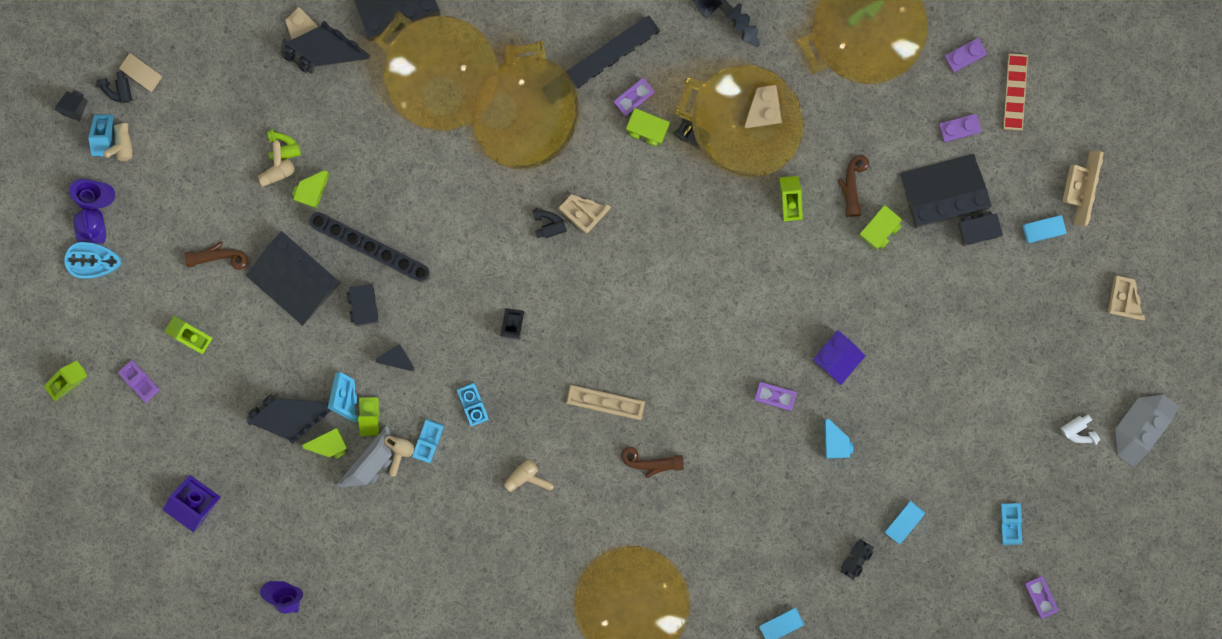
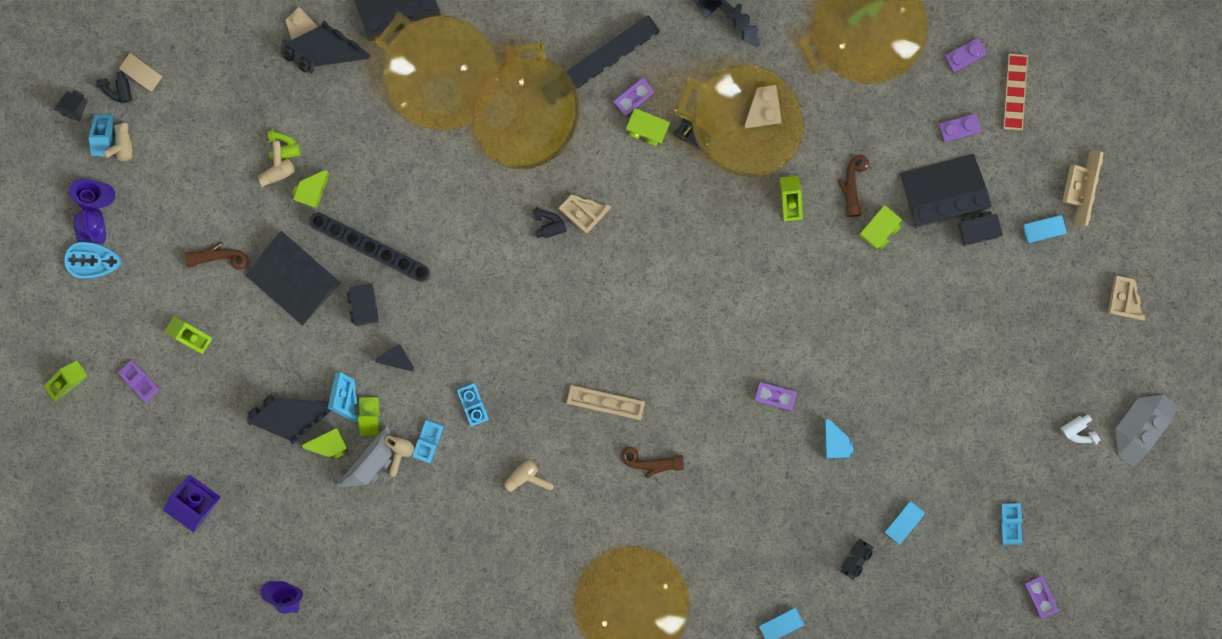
black slope [500,308,524,340] -> none
dark purple slope [812,330,865,385] -> none

